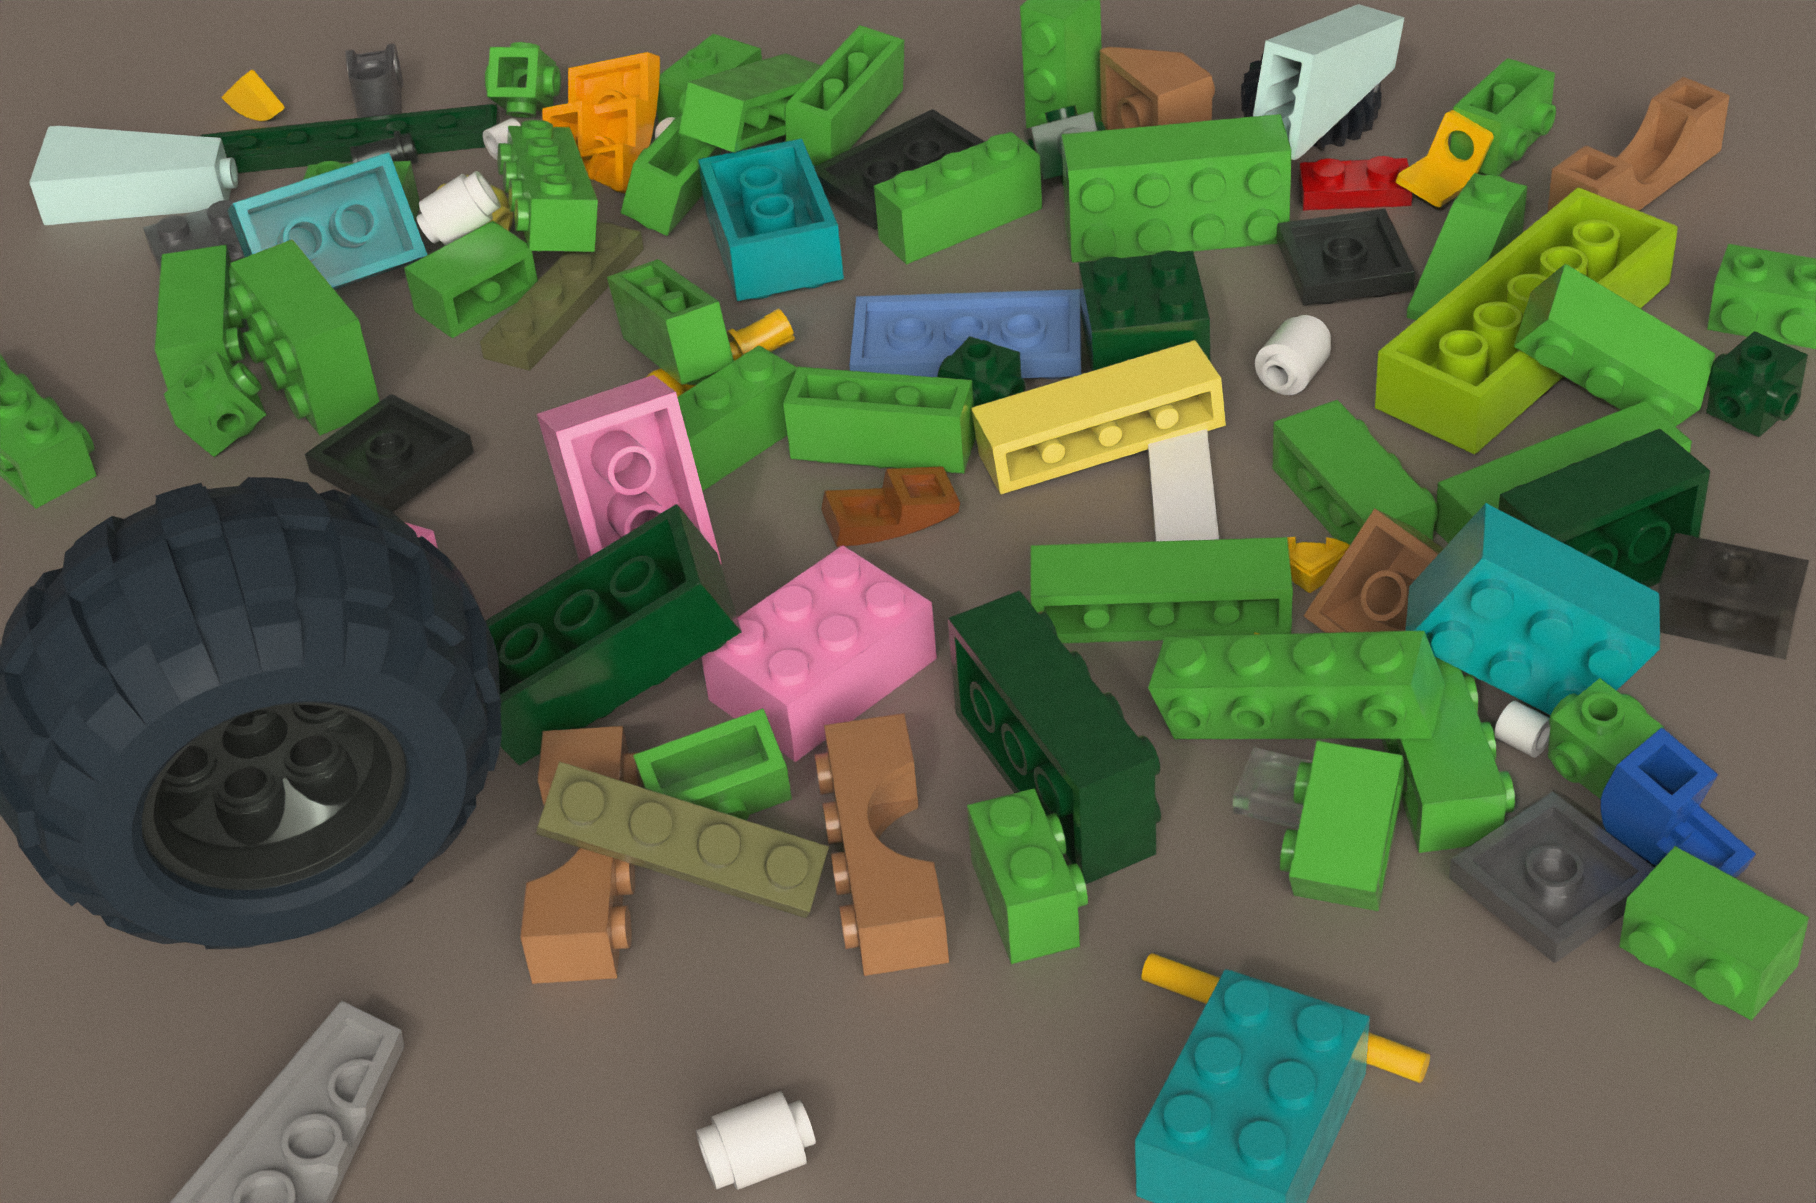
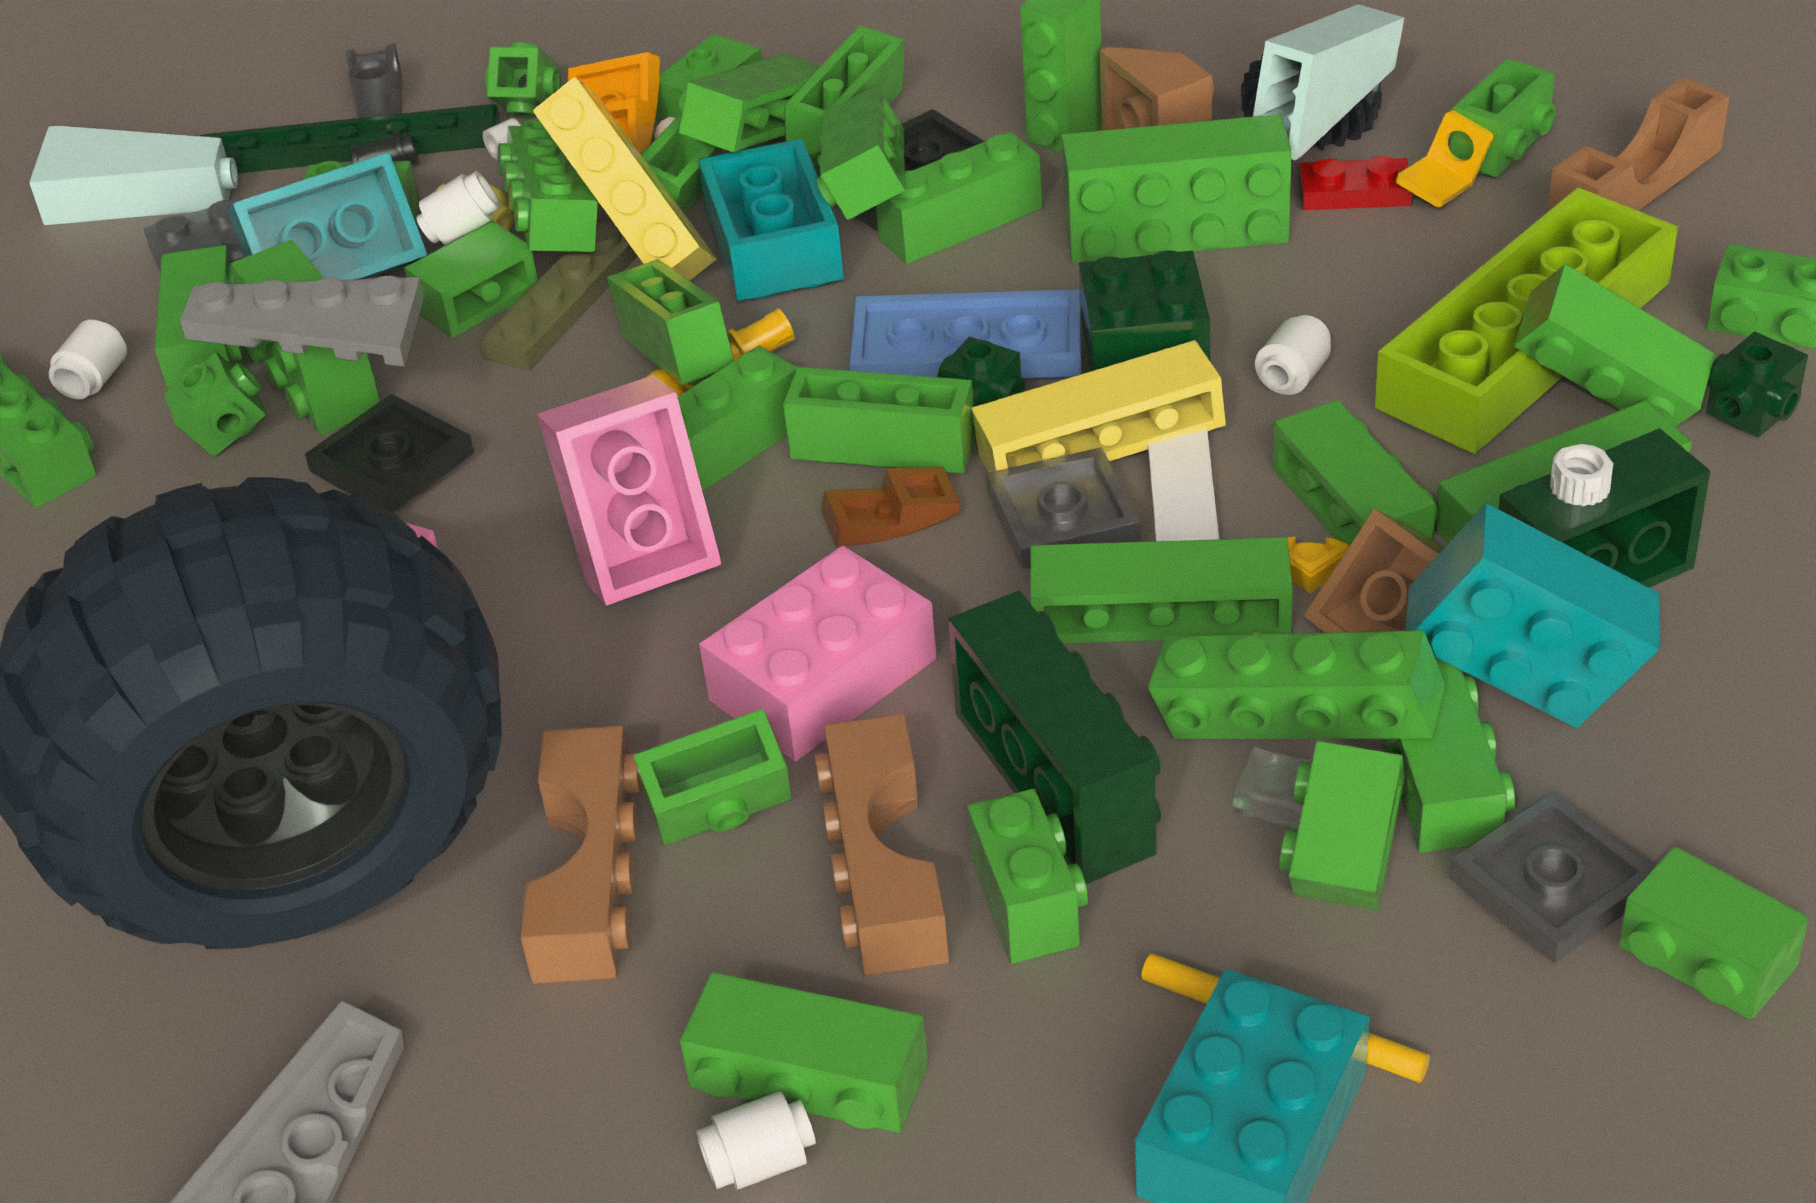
yellow tile [221,69,285,121] -> none
dark green brick [485,504,742,766] -> none
olive plate [536,761,829,918] -> none
dark green brick [1023,105,1106,186] -> none
pearl dark grey plate [1277,209,1415,305] -> none
bright green slope [1407,173,1527,320] -> none
white piece [1494,701,1550,758] -> none
bright green brick [1548,678,1664,799] -> none
blue brick [1600,728,1756,878] -> none
clear smoke brick [1658,533,1809,660] -> none
none -> white brick [49,320,127,400]
none -> light grey wing [180,276,424,367]
none -> light yellow brick [532,77,717,281]
none -> bright green brick [680,972,928,1133]
none -> bright green brick [816,85,905,220]
none -> flat silver plate [986,447,1141,568]
none -> white axle [1550,444,1614,506]

